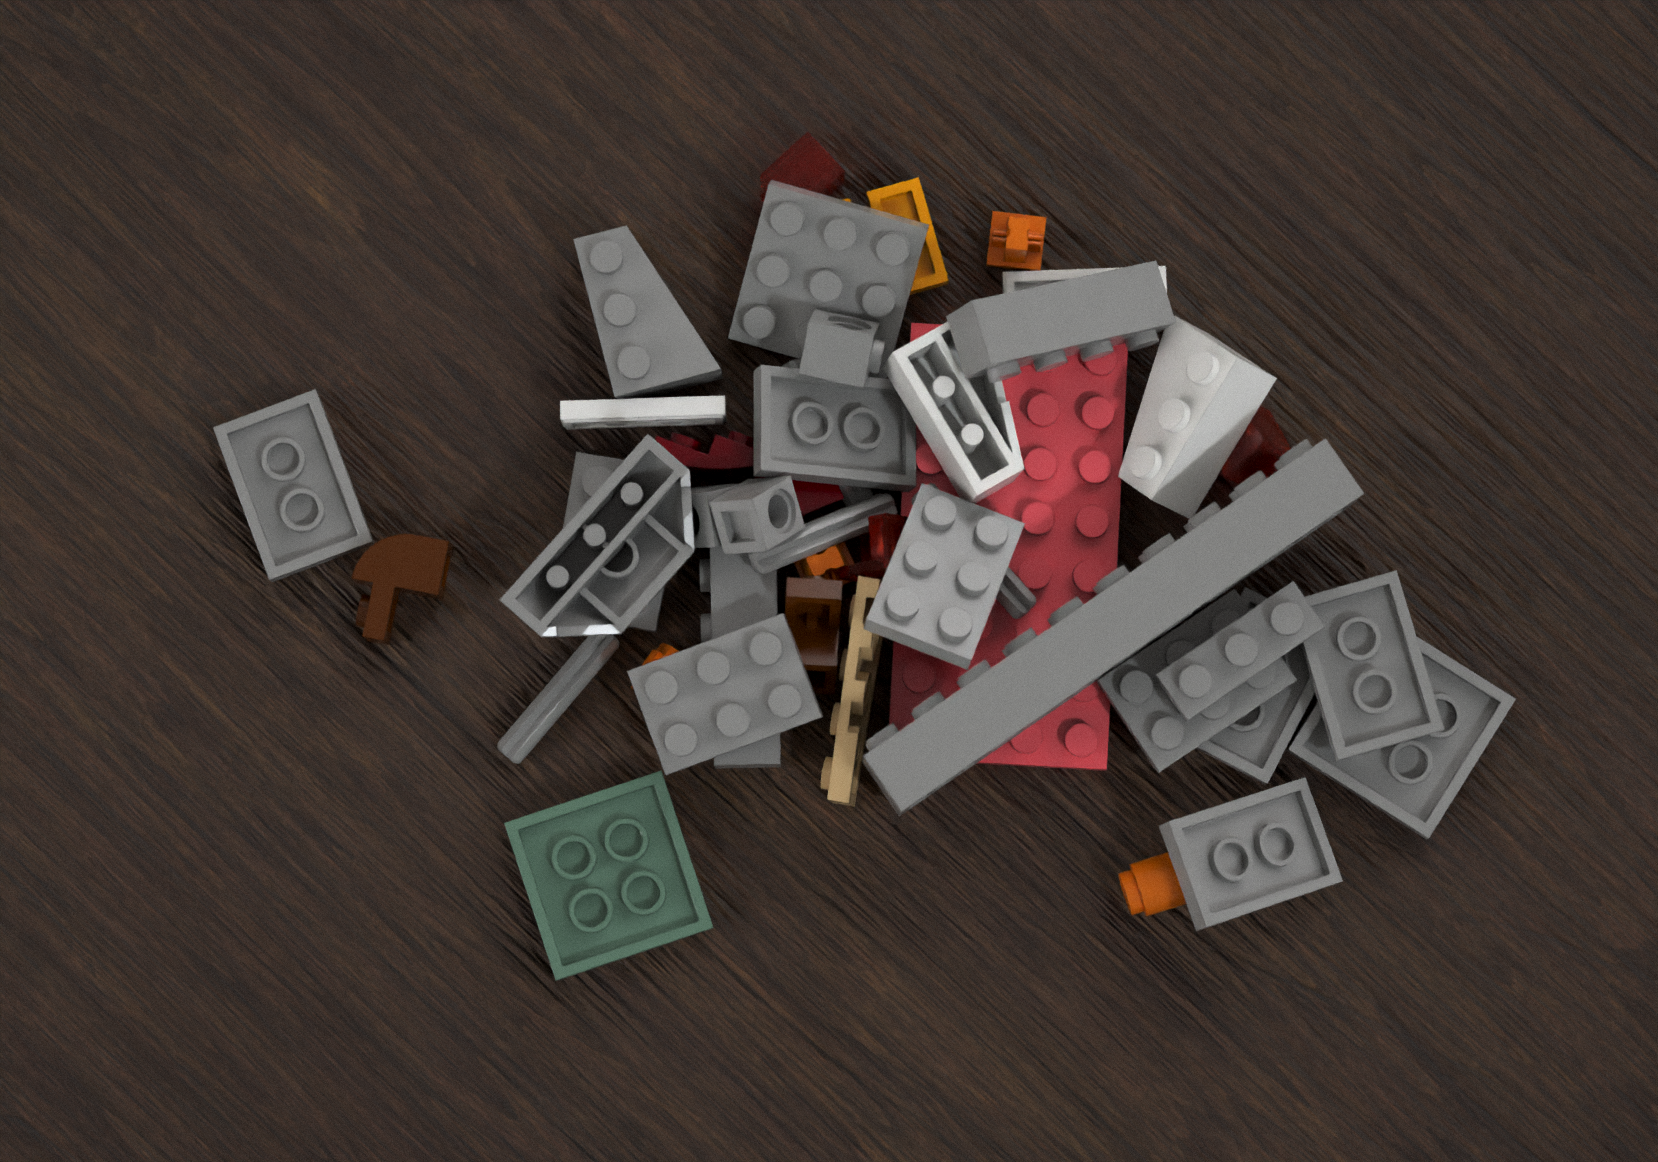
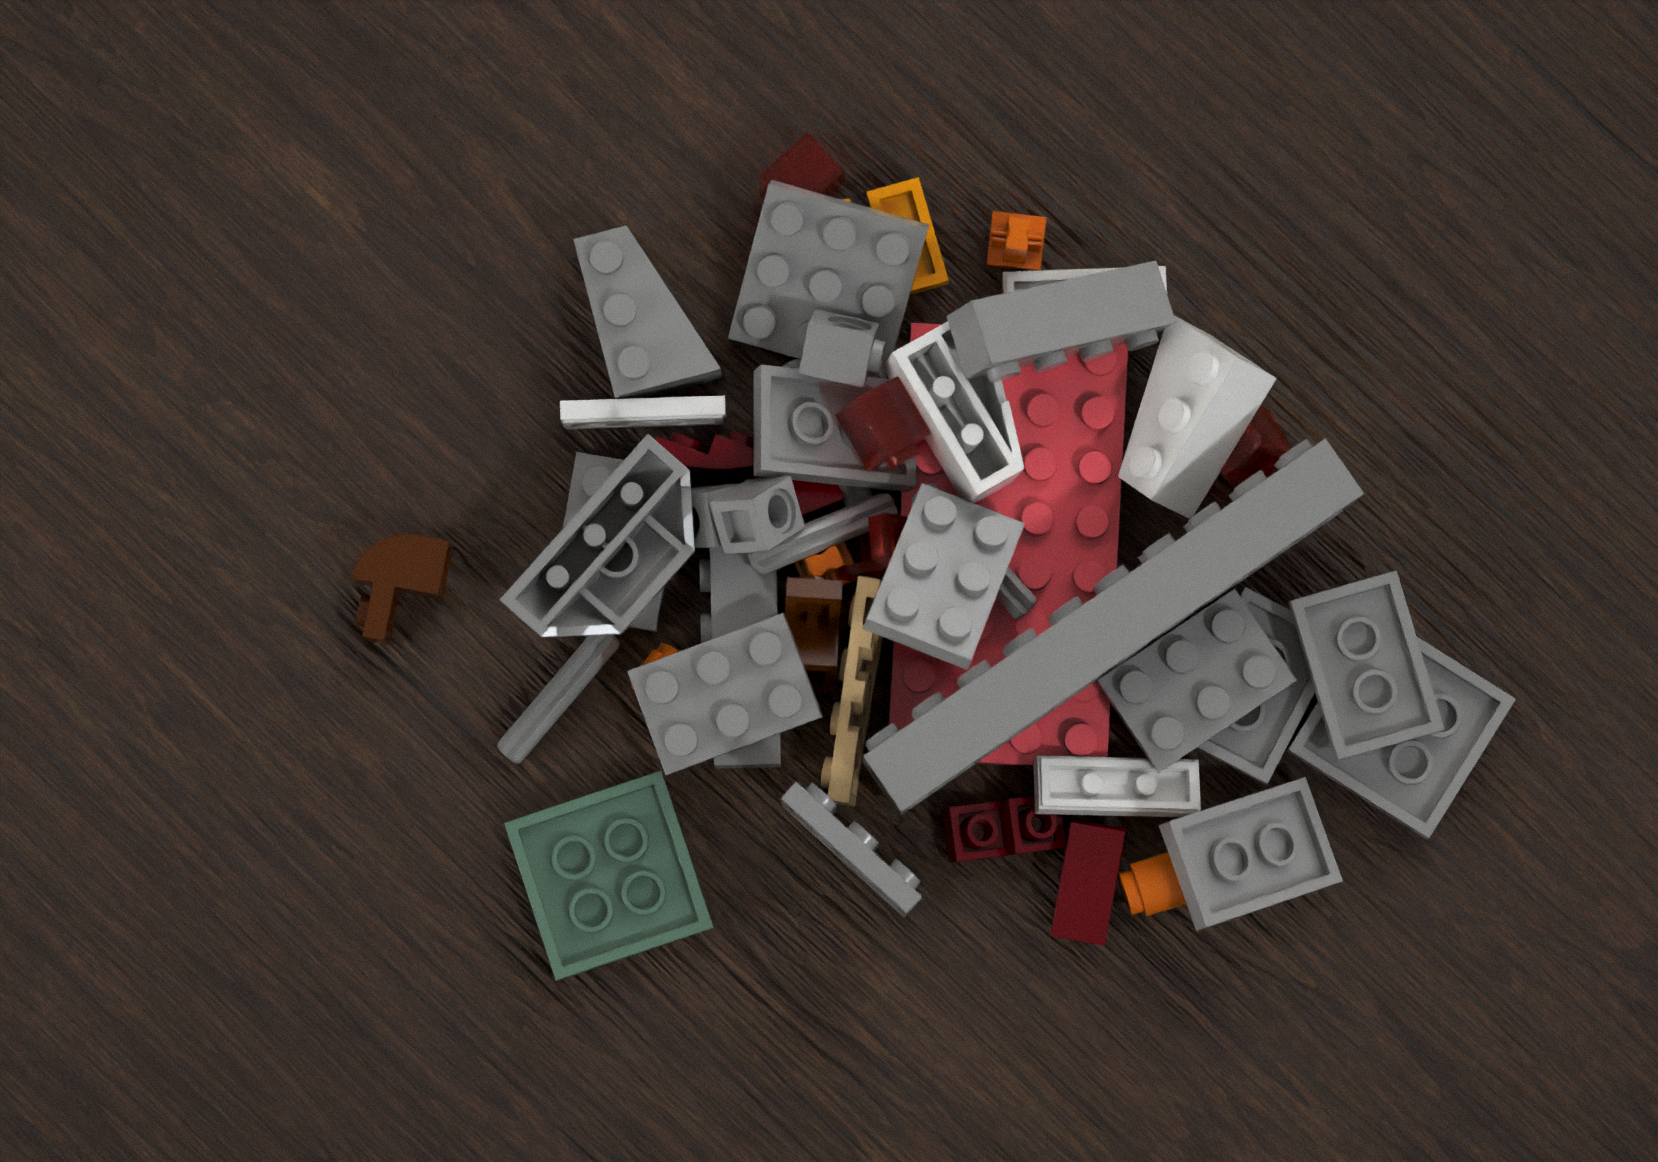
light grey plate [213,389,374,582] -> none
light grey plate [1155,581,1325,722] -> none
none -> light grey plate [781,782,922,918]
none -> clear red brick [835,376,931,472]
none -> dark red slope [942,796,1066,863]
none -> white tile [1033,756,1201,817]
none -> dark red slope [1050,819,1126,946]

